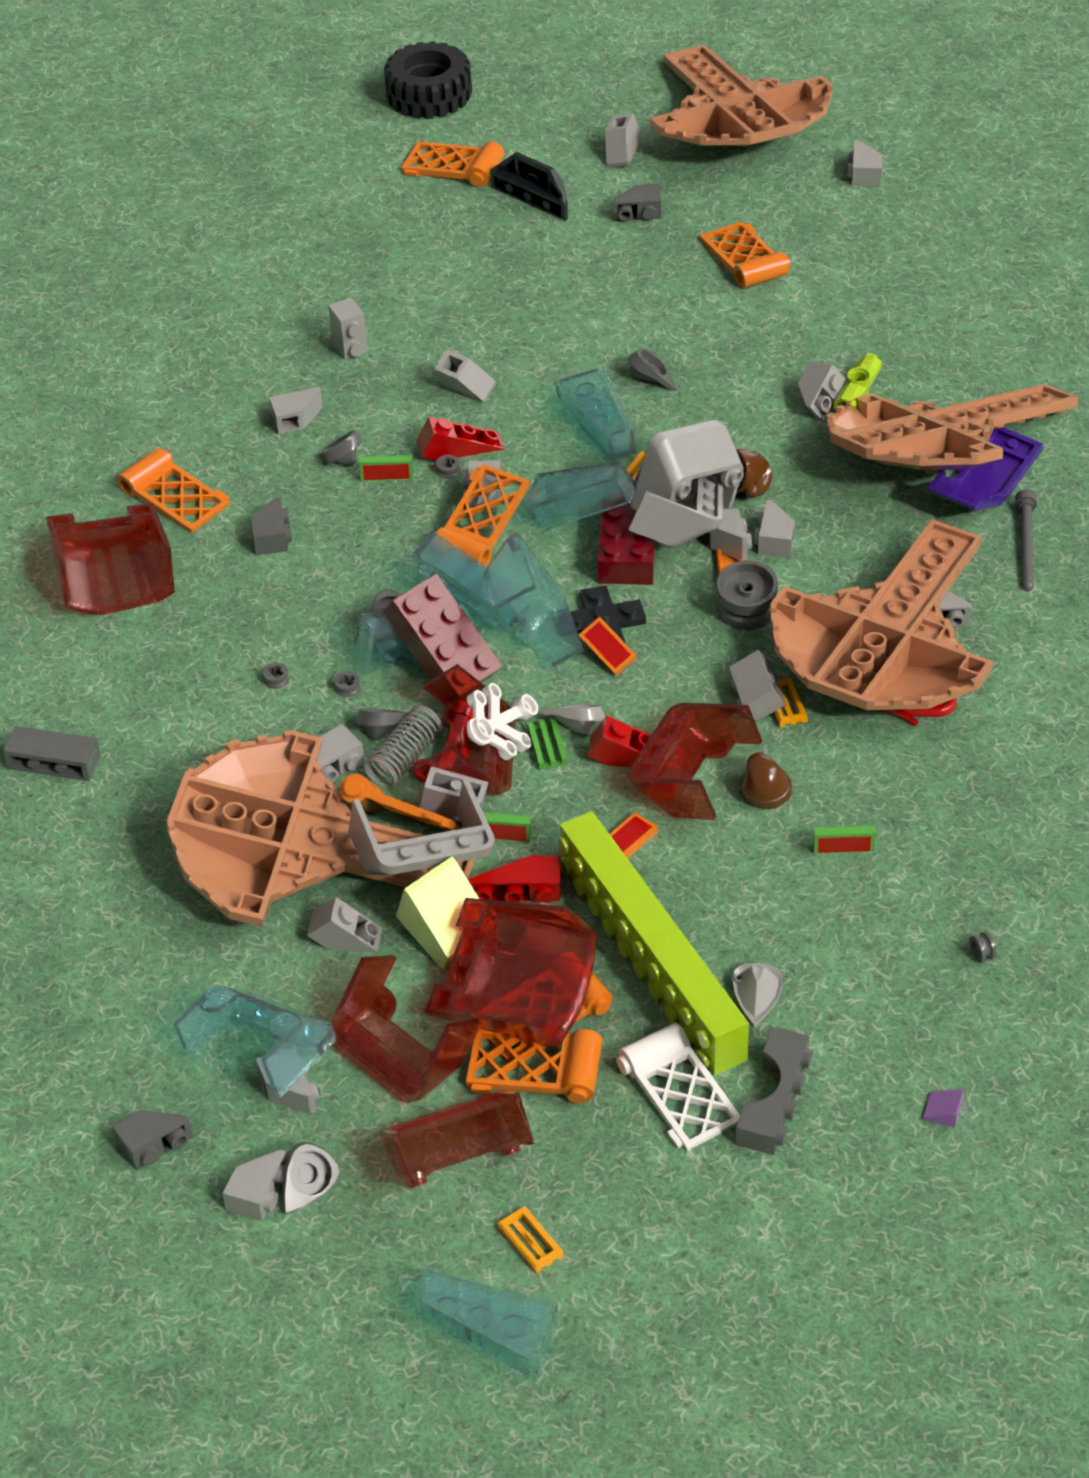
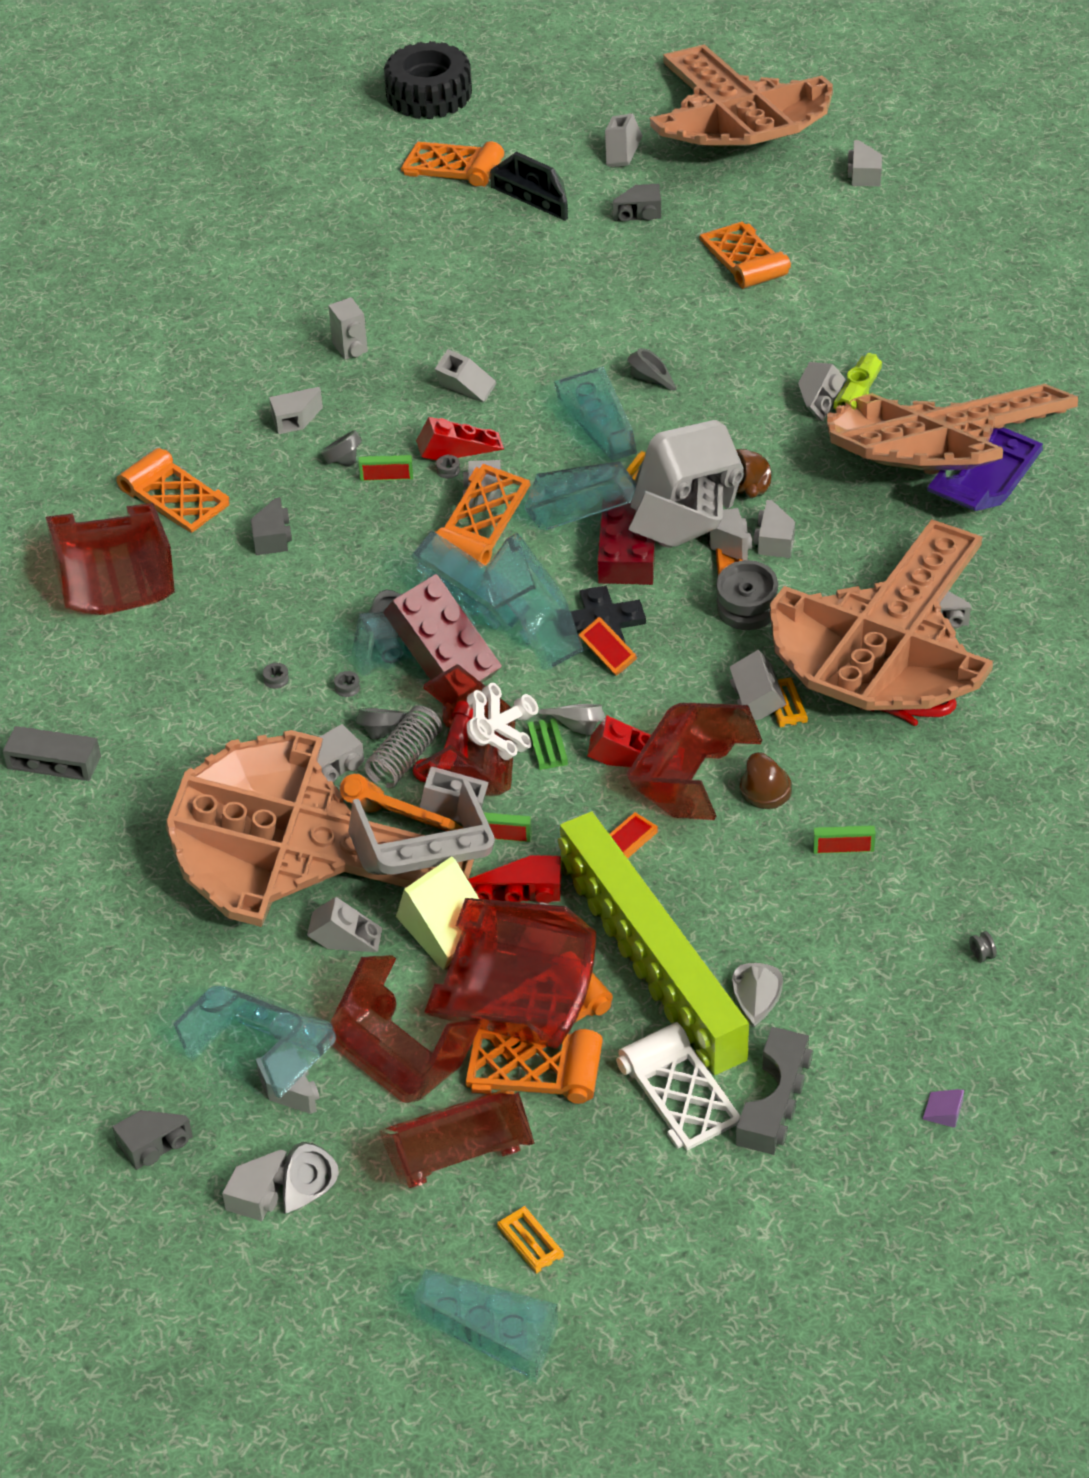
dark grey piece [1015,489,1037,592] -> none

